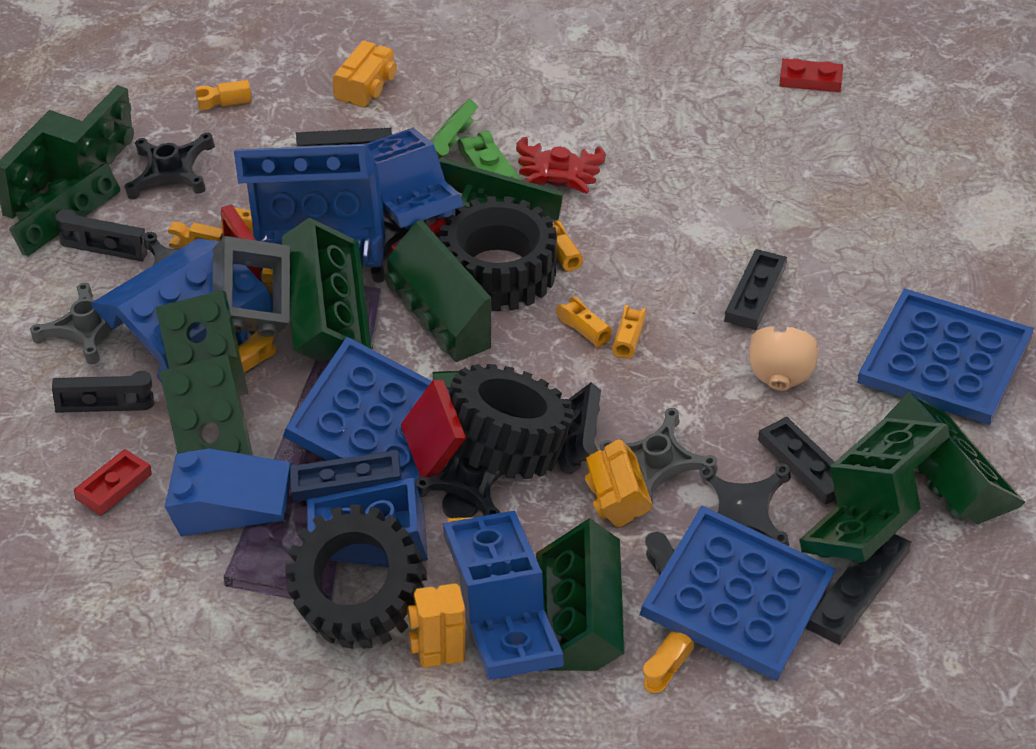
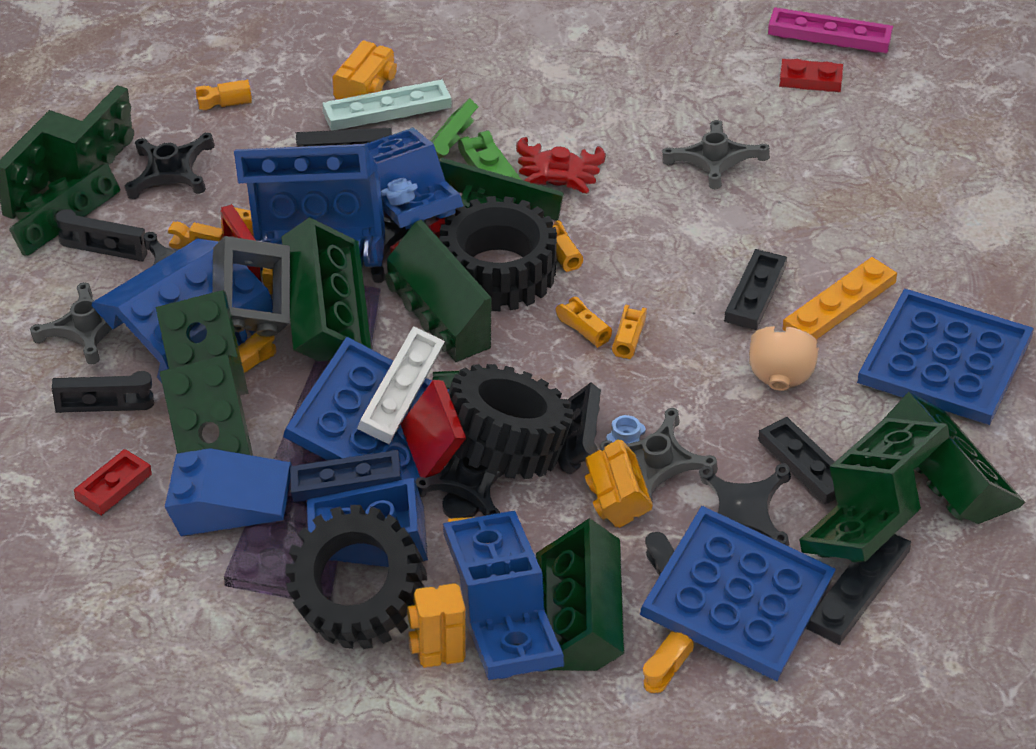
none -> light aqua plate [322,80,452,130]
none -> white plate [357,326,445,444]
none -> light blue plate [381,178,418,205]
none -> light blue plate [606,415,646,443]
none -> dark grey piece [662,120,770,189]
none -> dark pink plate [768,7,893,53]
none -> light orange plate [782,257,897,340]

